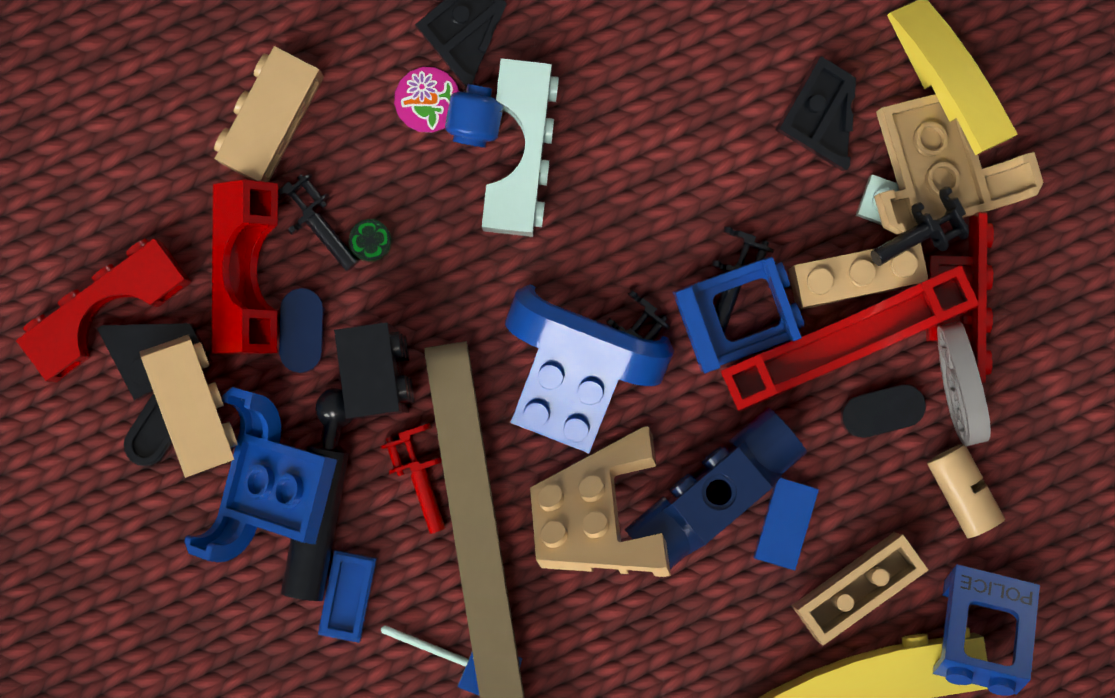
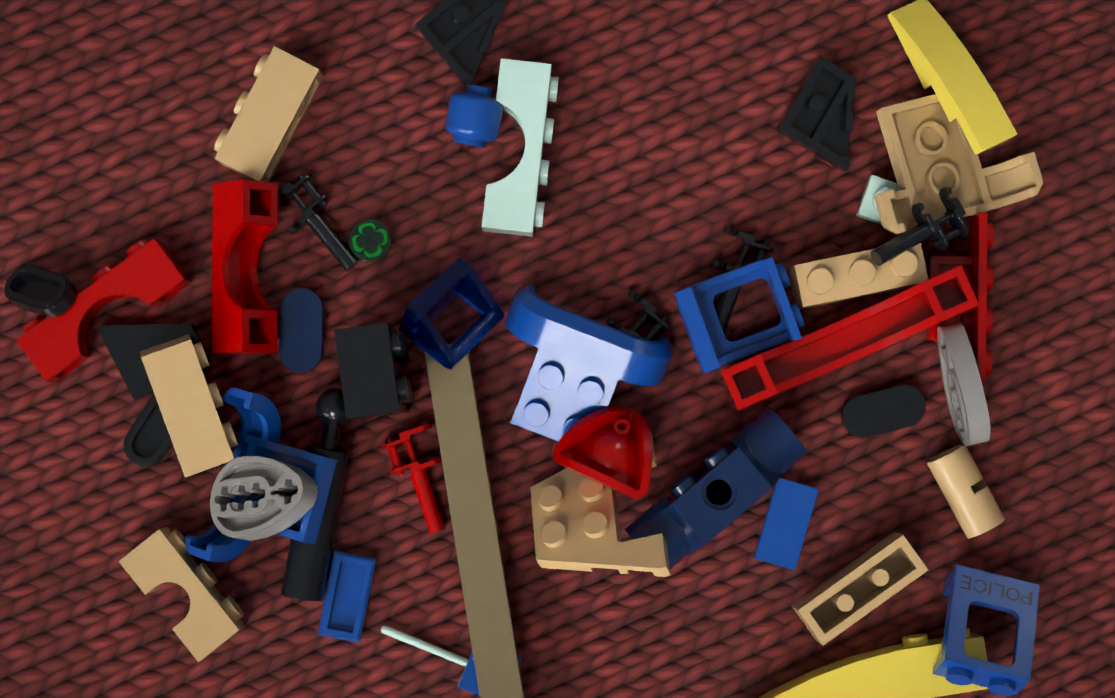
sticker [394,67,459,133] -> none
none -> black tile [4,265,77,318]
none -> tan arch [119,527,246,663]
none -> light grey piece [210,456,318,541]
none -> clear blue tile [398,258,504,369]
none -> red hat [553,407,652,499]

